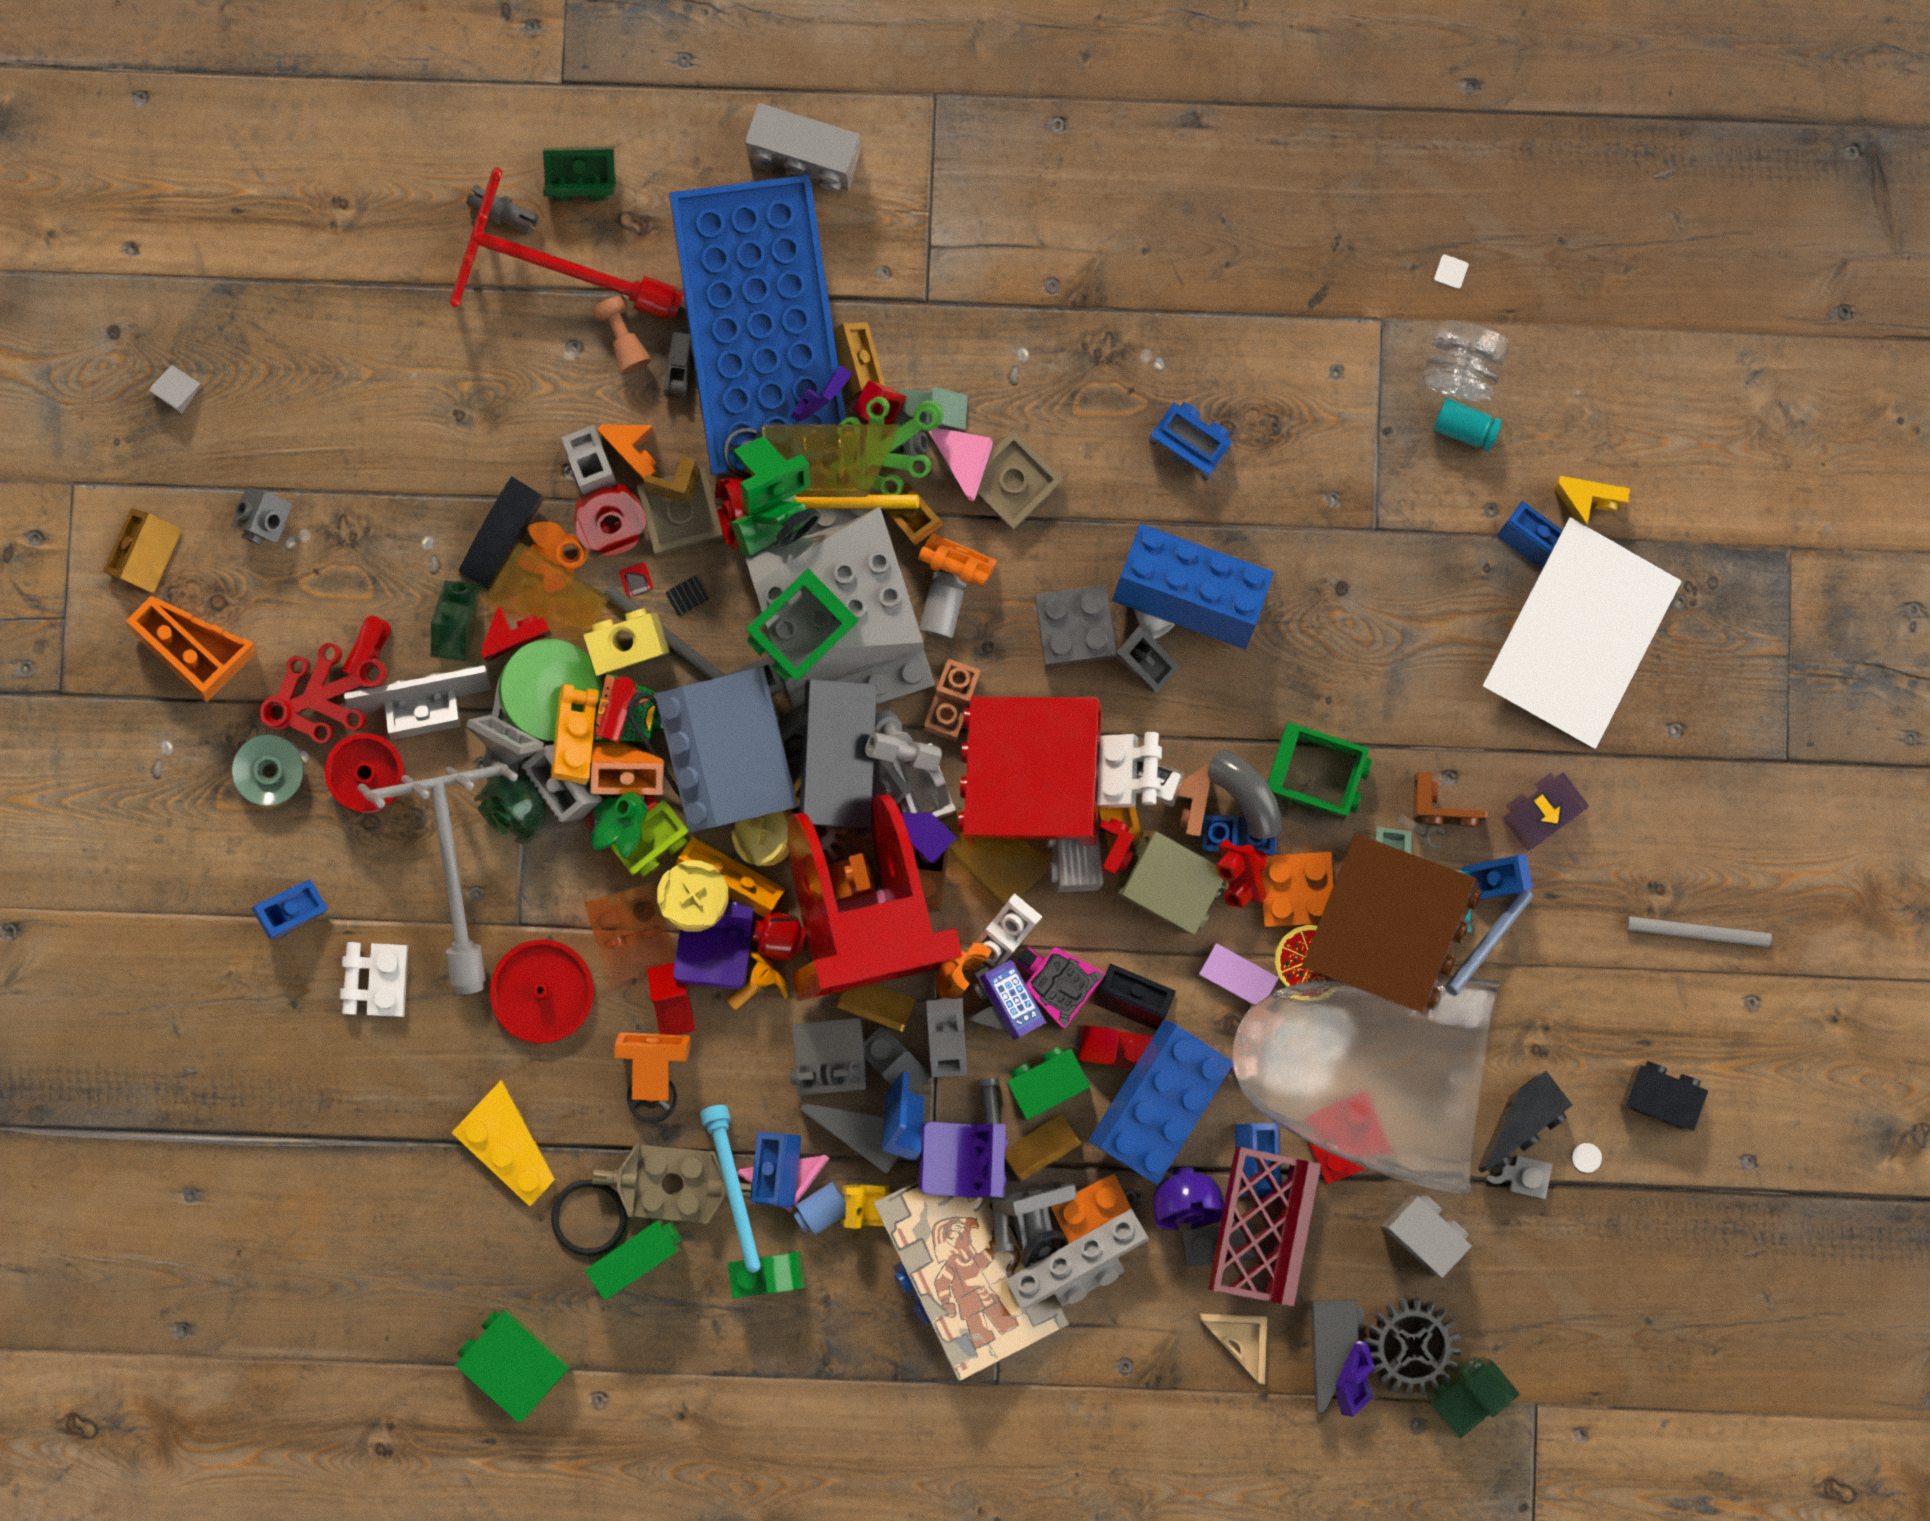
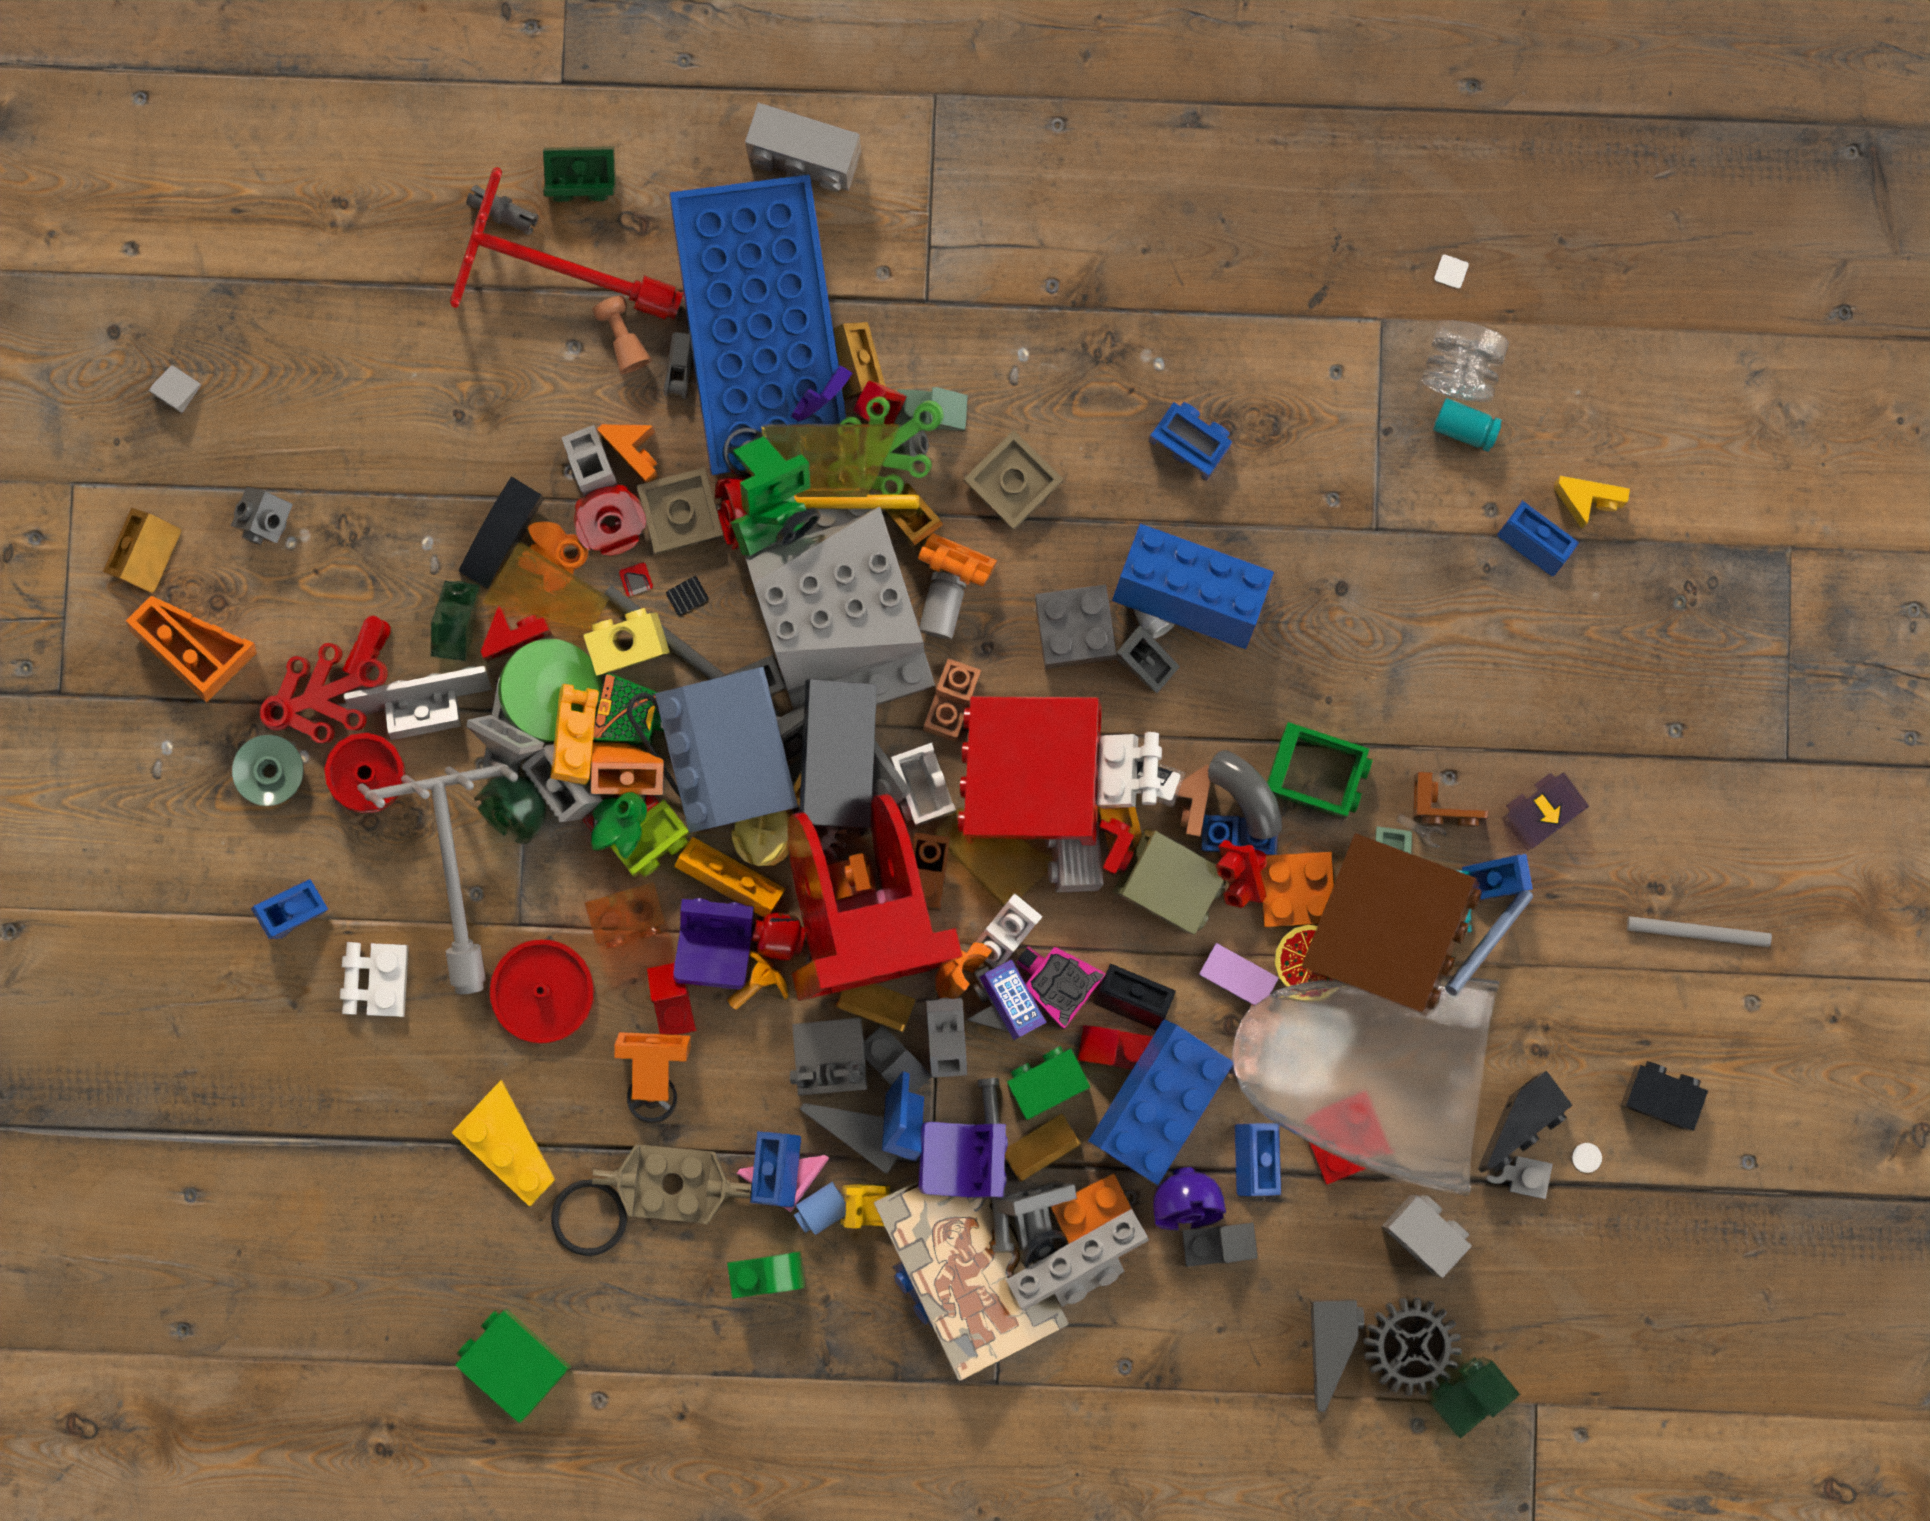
green brick [584,1220,683,1301] -> none
red bar [596,676,637,743] -> none
pearl gold panel [643,455,700,505] -> none
light yellow tile [657,860,728,932] -> none
medium azure piece [700,1105,760,1273] -> none
green window [745,568,859,683] -> none
light grey bar [865,711,942,772] -> none
dark purple slope [901,813,957,864] -> none
bright pink tile [929,428,993,502] -> none
tan tile [1200,1313,1267,1384] -> none
dark red fence [1208,1146,1321,1306] -> none
dark purple slope [1336,1341,1375,1417] -> none
white sticker [1483,517,1682,749] -> none

